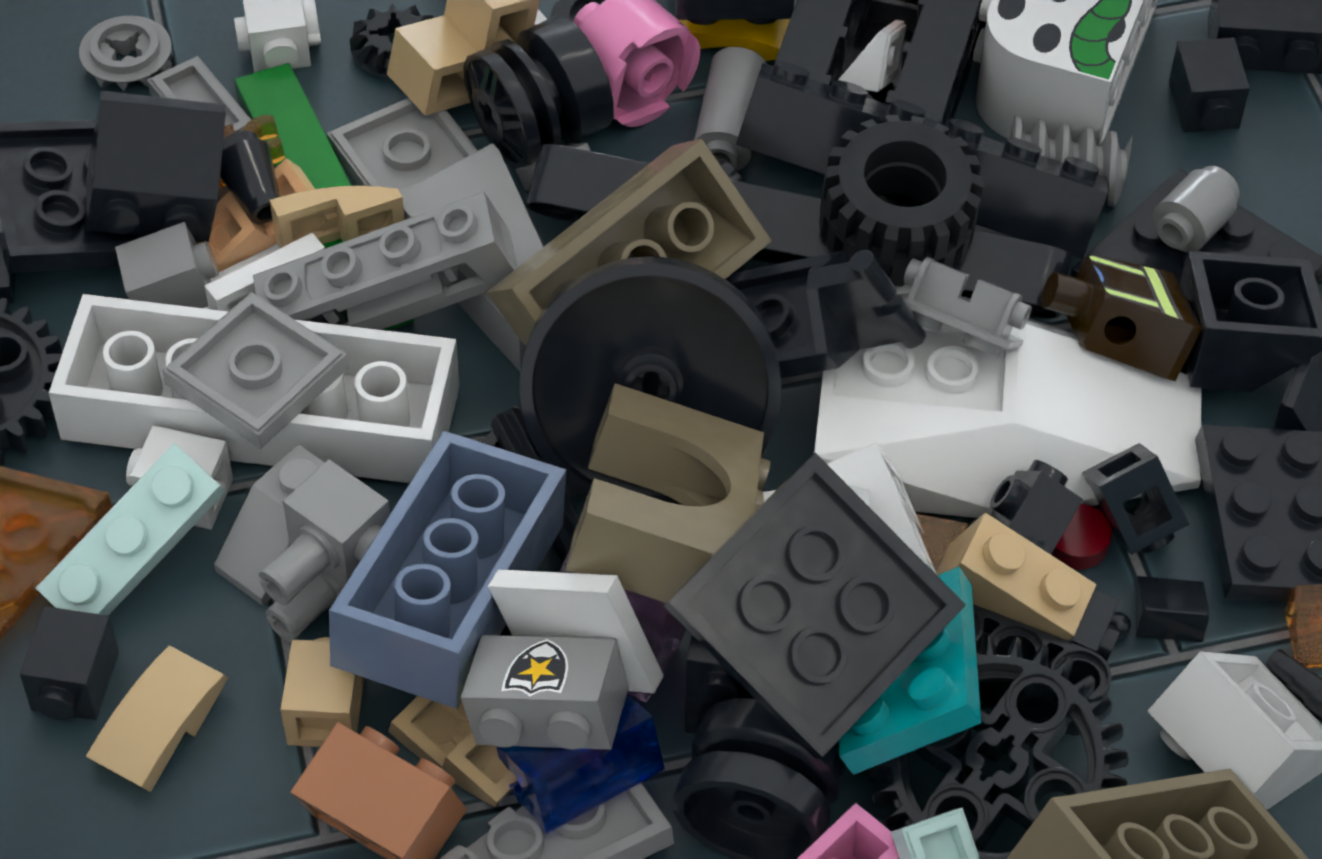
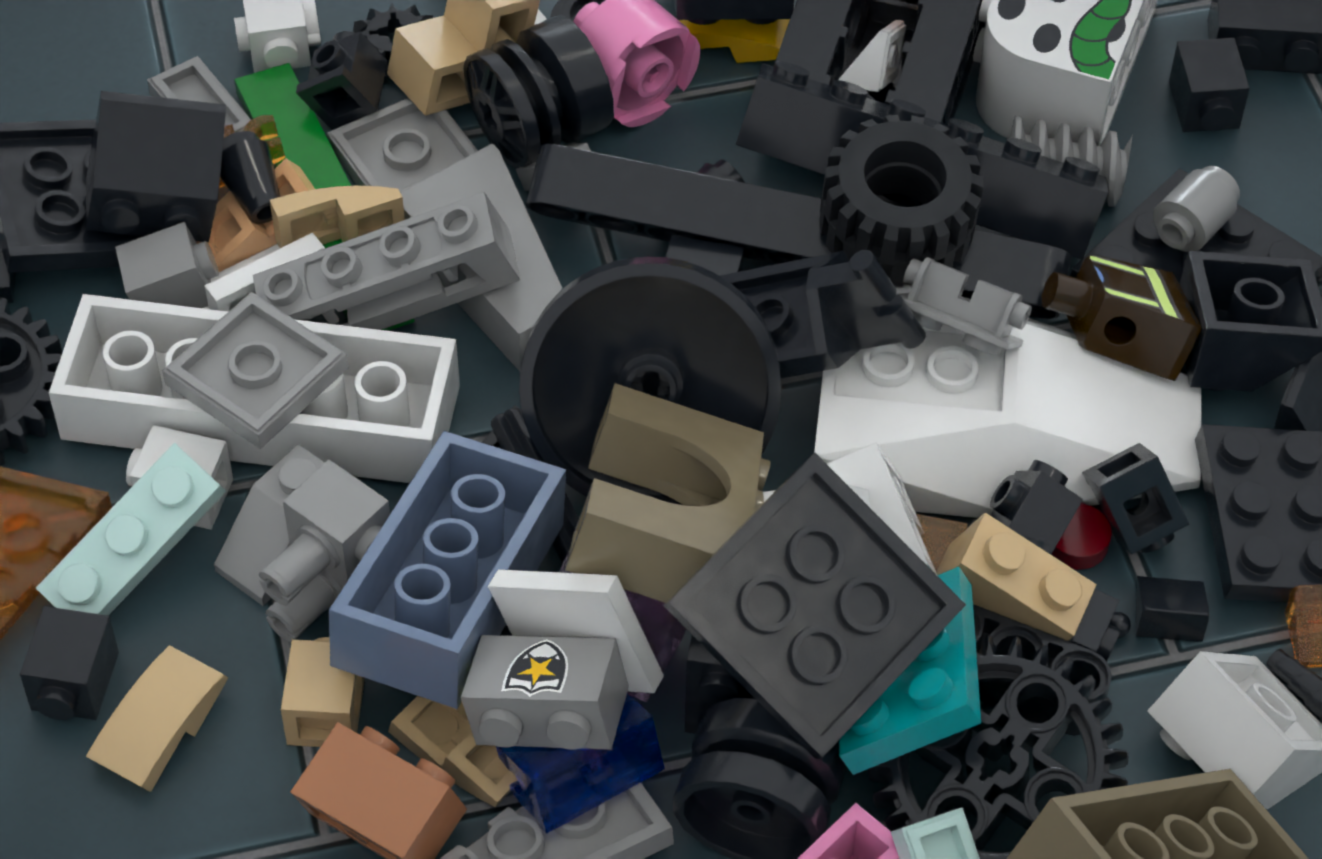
light grey gear [79,16,173,92] -> none
dark tan slope [487,139,772,345] -> none
light grey brick [694,47,767,170] -> none
none -> black brick [296,31,388,129]

